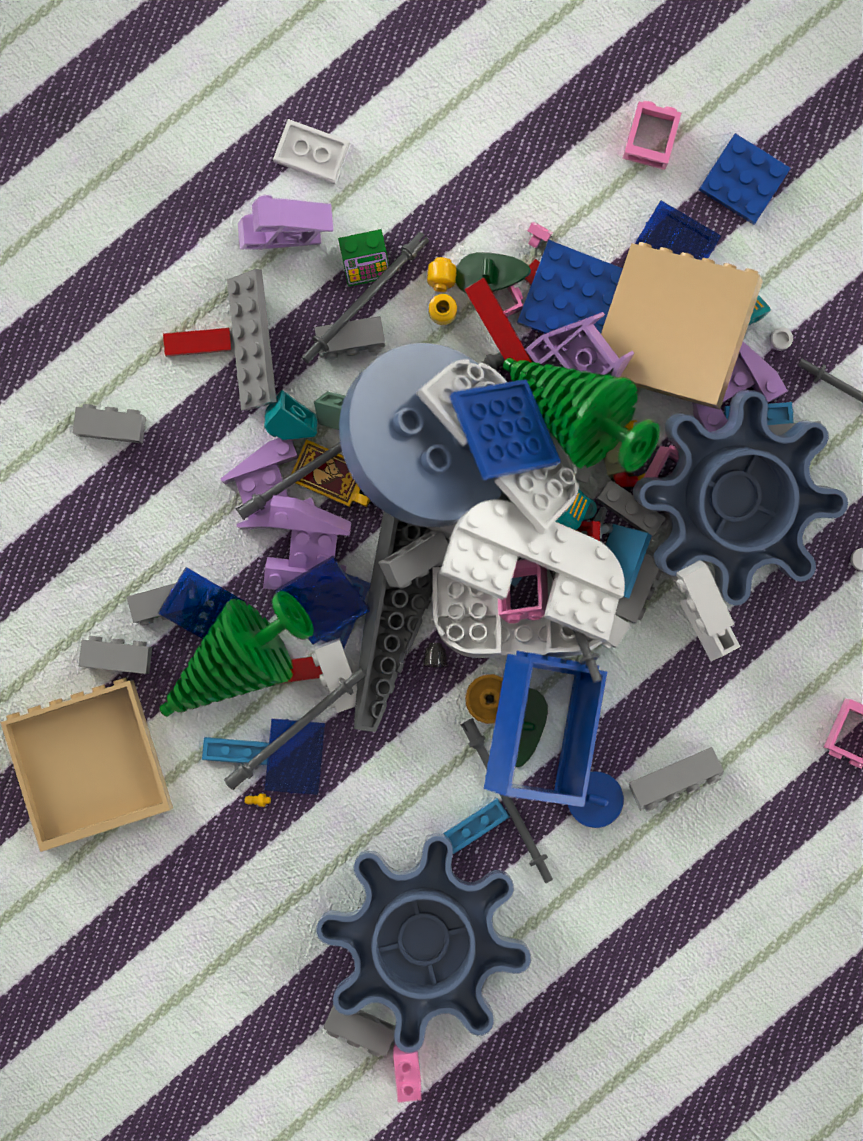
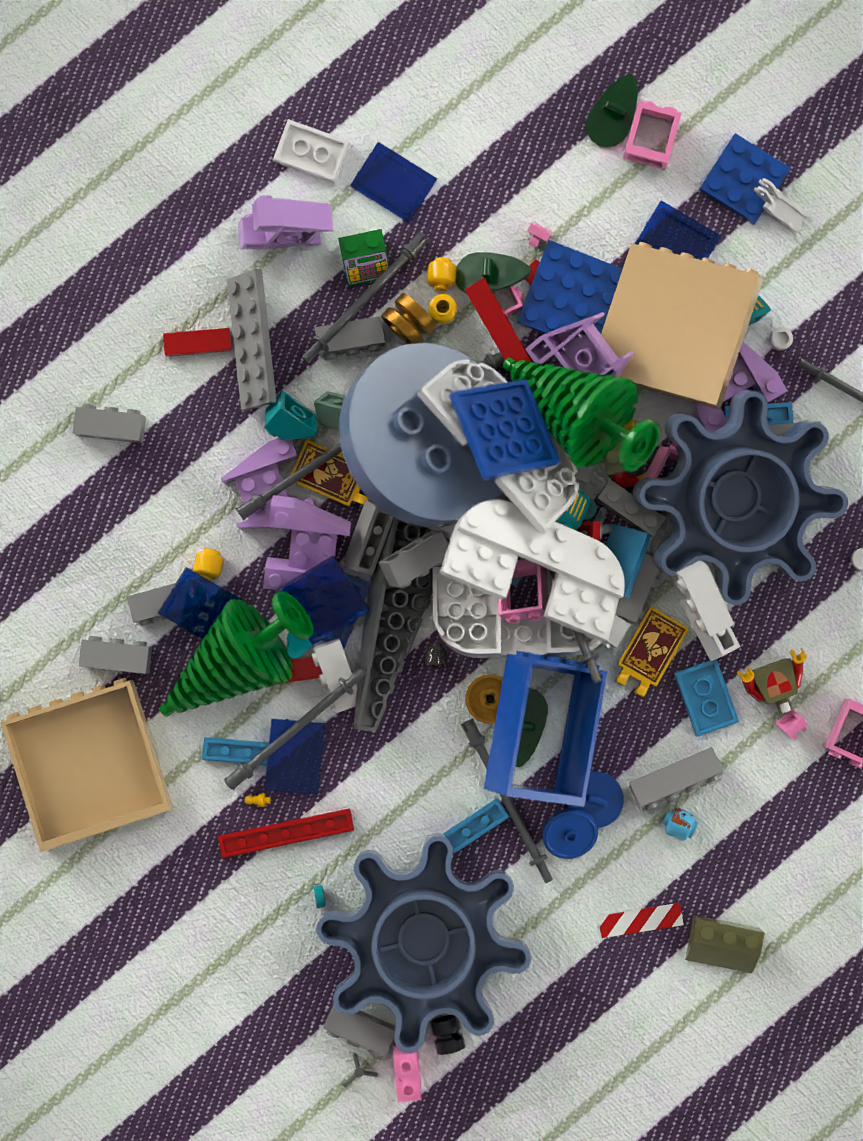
none -> yellow head [192,548,224,583]
none -> red tile [218,808,354,858]
none -> teal tile [287,633,314,659]
none -> teal tile [313,885,326,909]
none -> light grey brick [343,500,394,575]
none -> dark grey plant [343,1053,378,1087]
none -> clear blue piece [350,142,438,224]
none -> pearl gold wheel [381,293,438,344]
none -> black wheel [430,1014,466,1055]
none -> blue shield [542,809,598,859]
none -> dark green shield [586,74,638,148]
none -> sticker [598,903,683,938]
none -> tile [615,606,689,697]
none -> medium azure head [662,807,698,841]
none -> dark azure tile [673,659,739,737]
none -> olive slope [685,915,765,973]
none -> torso [737,648,807,714]
none -> white arm [754,178,810,233]
none -> bright pink tile [775,709,807,740]

